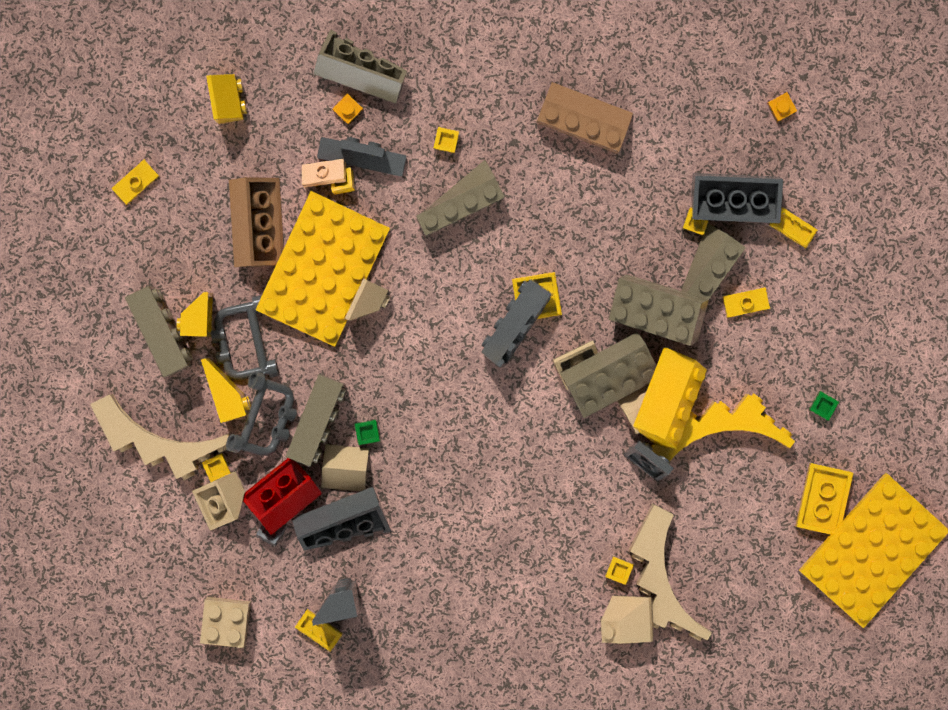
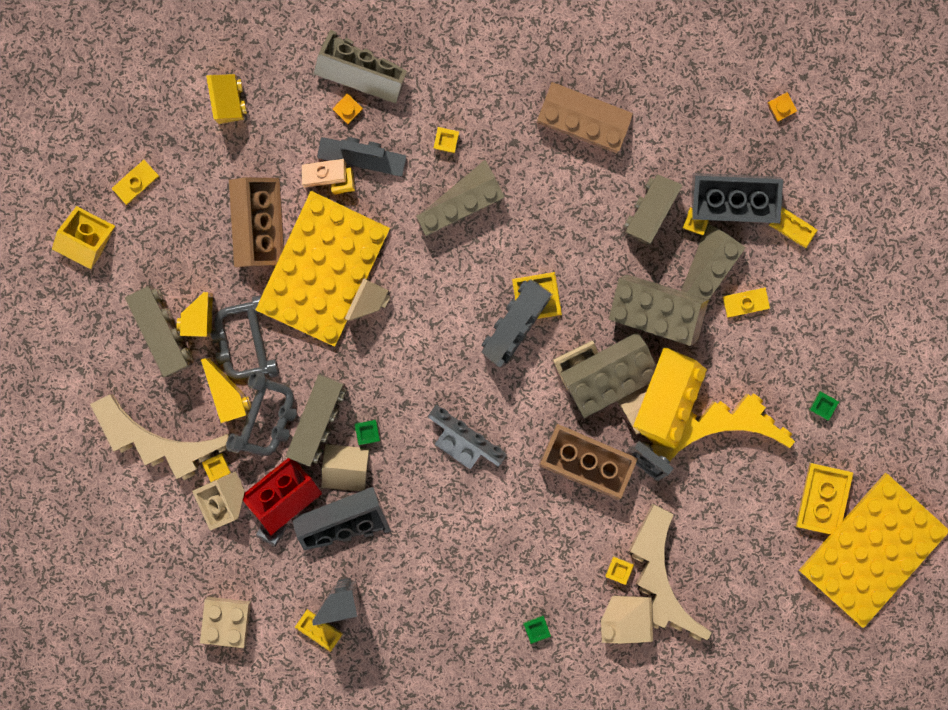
none -> yellow slope [52,206,115,269]
none -> dark grey bracket [428,405,507,469]
none -> green plate [523,615,551,644]
none -> medium nougat slope [538,424,638,500]
none -> dark tan slope [623,174,683,245]

